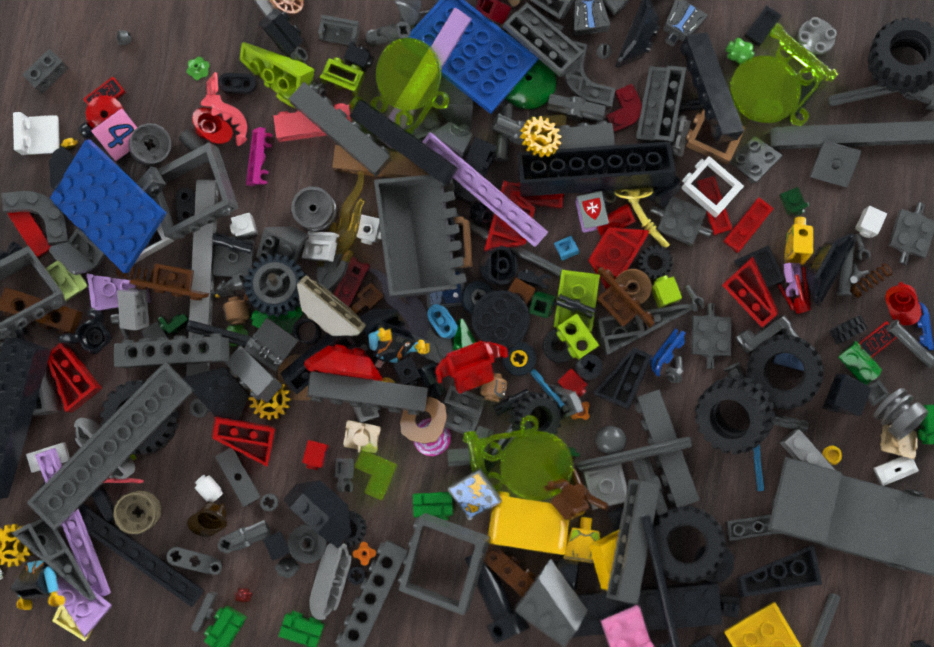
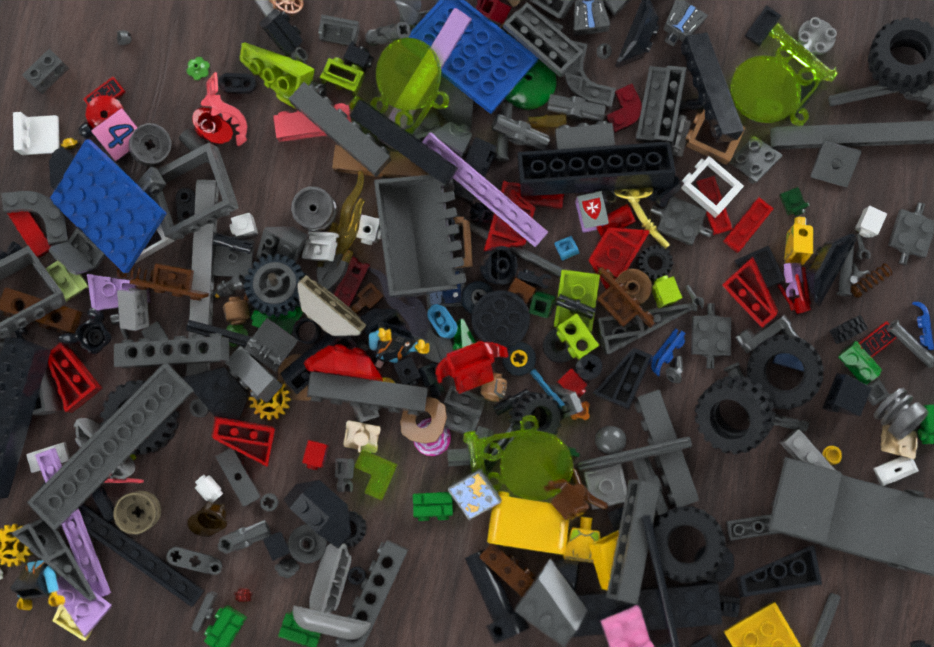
dark green bracket [158,314,189,336] -> none
dark pink plate [246,127,273,186] -> none
orange plate [353,542,376,565] -> none
dark grey window [398,513,490,615] -> none
yellow gear [520,116,562,158] -> none
bright green piece [725,38,755,65] -> none
dark azure piece [753,445,764,491] -> none
red piece [885,282,921,325] -> none
none -> light grey brick [293,606,371,640]

